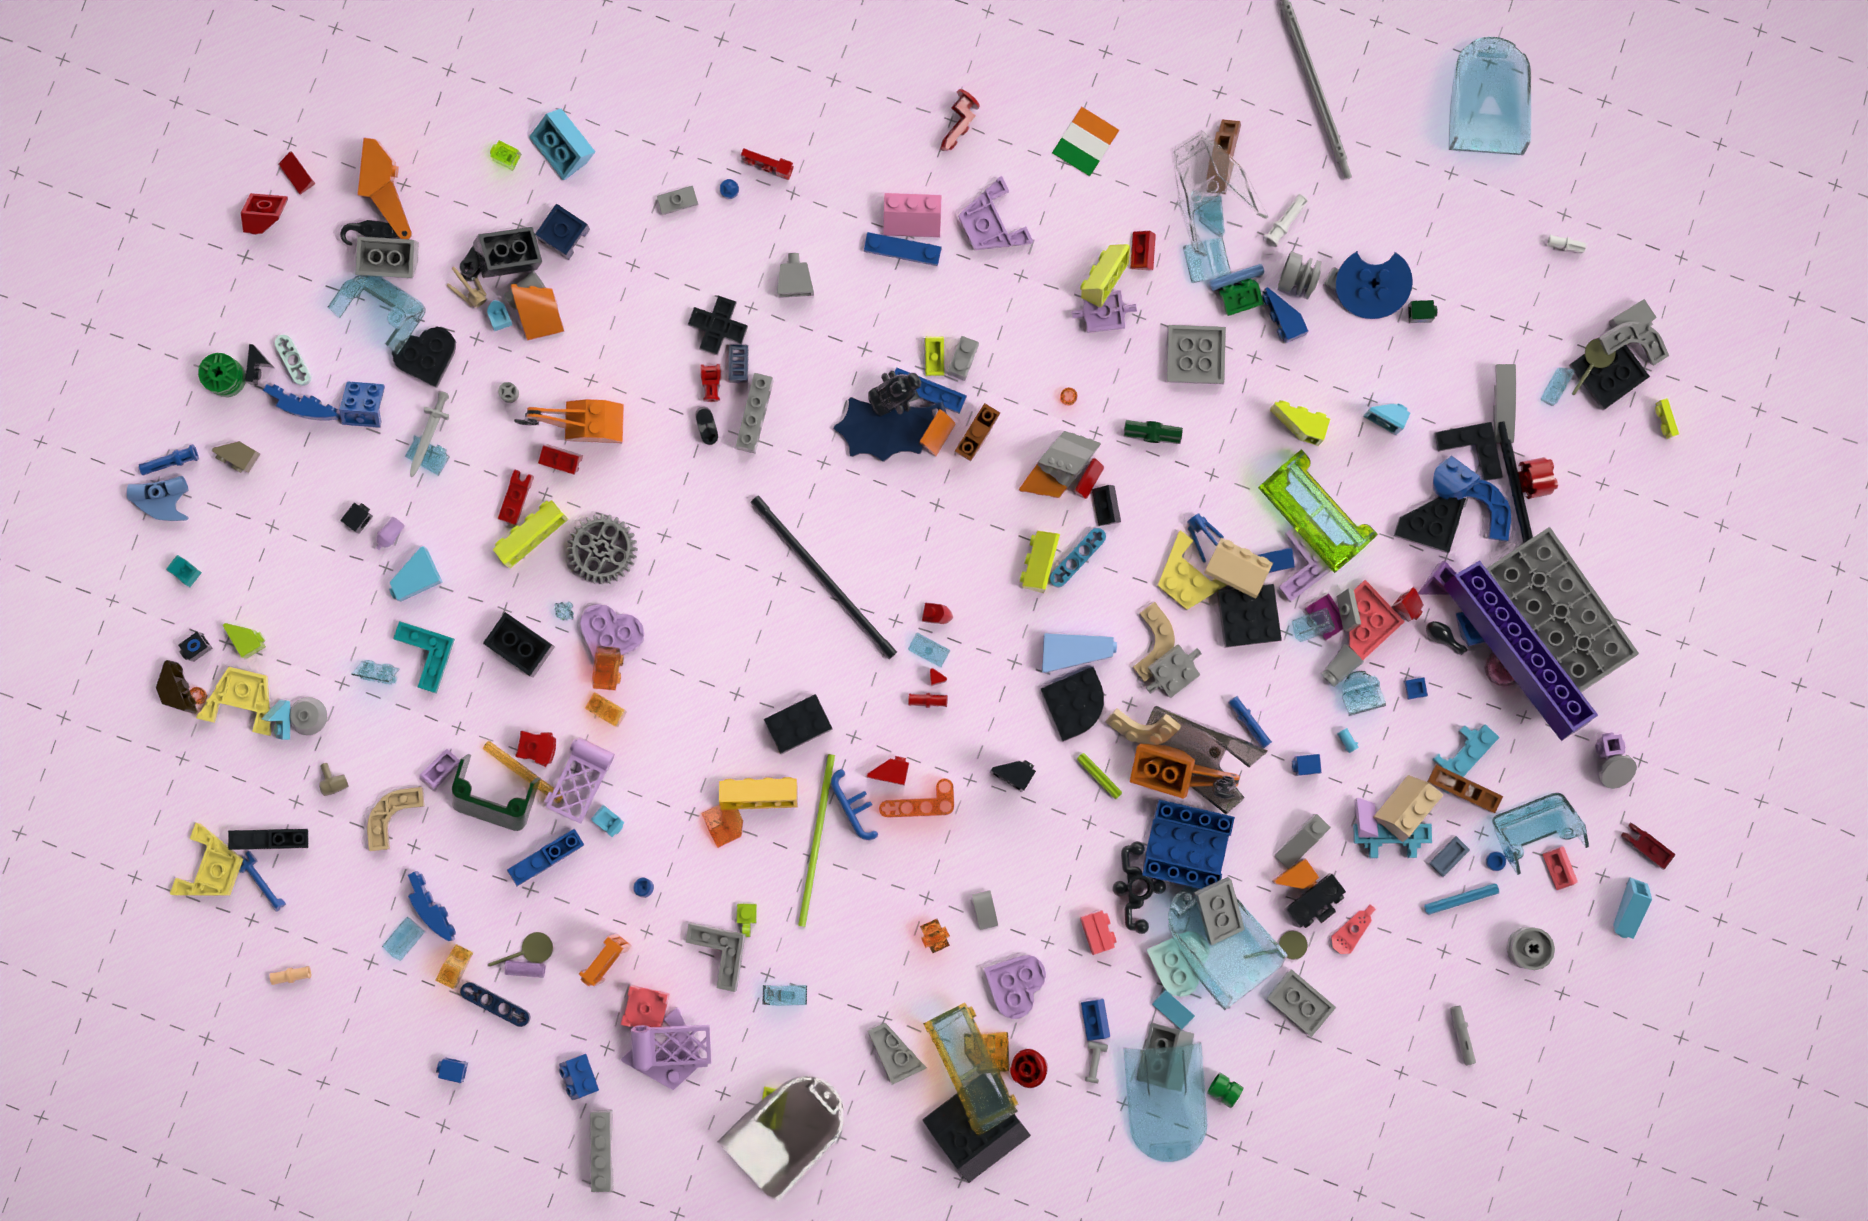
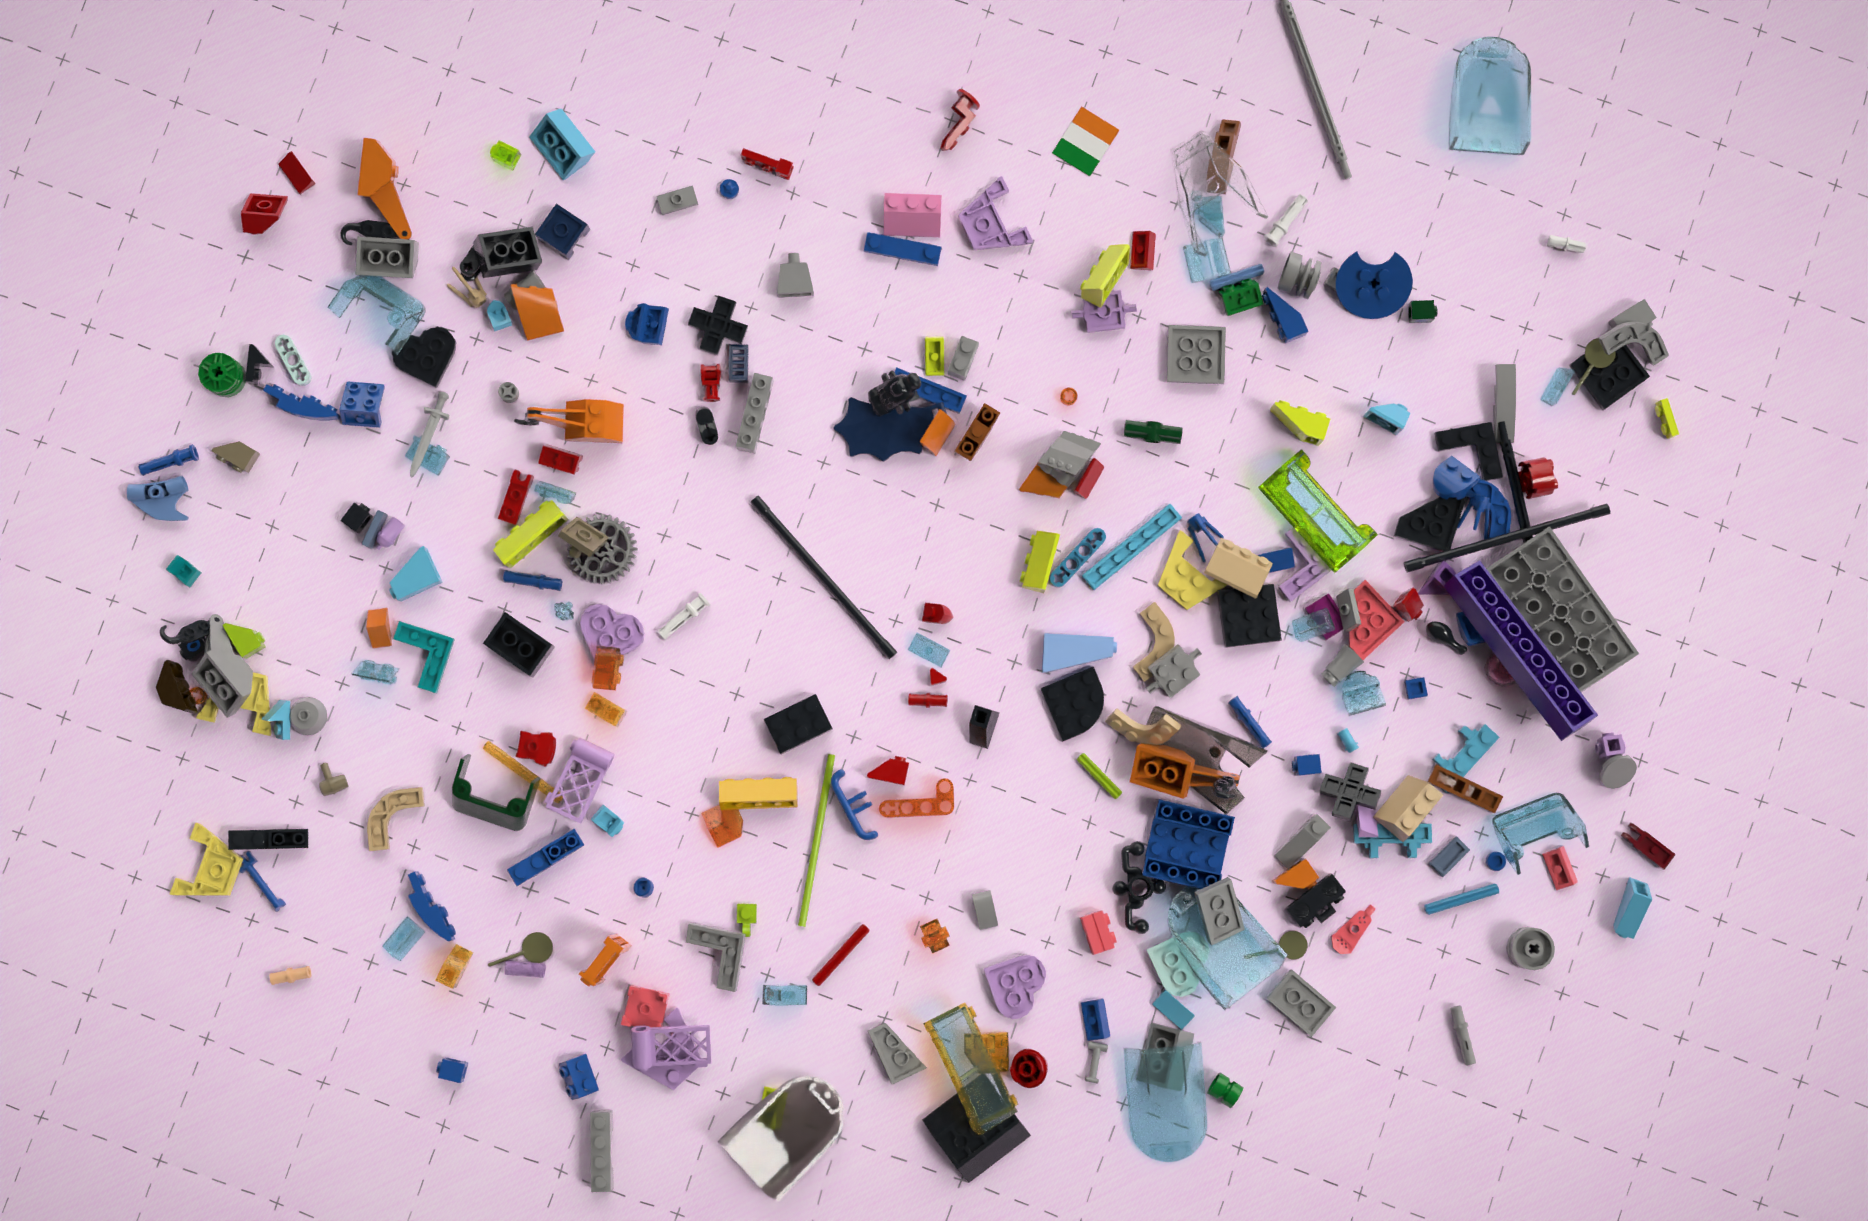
lavender slope [419,749,460,791] -> none
dark blue beam [460,982,531,1027] -> none
black slope [990,760,1036,792] -> none
black slope [1092,485,1121,526] -> none
none -> light grey slope [159,614,253,718]
none -> sand blue tile [362,510,388,549]
none -> orange slope [366,608,392,649]
none -> blue pin [503,570,563,591]
none -> clear light blue plate [534,481,576,504]
none -> dark tan tile [558,517,609,558]
none -> blue slope [625,303,669,346]
none -> white pin [658,592,711,640]
none -> red axle [812,924,870,986]
none -> black slope [969,705,1000,749]
none -> medium azure tile [1082,504,1182,590]
none -> black plate [1319,762,1381,822]
none -> black piece [1404,503,1611,573]
none -> blue plant [1457,494,1491,540]

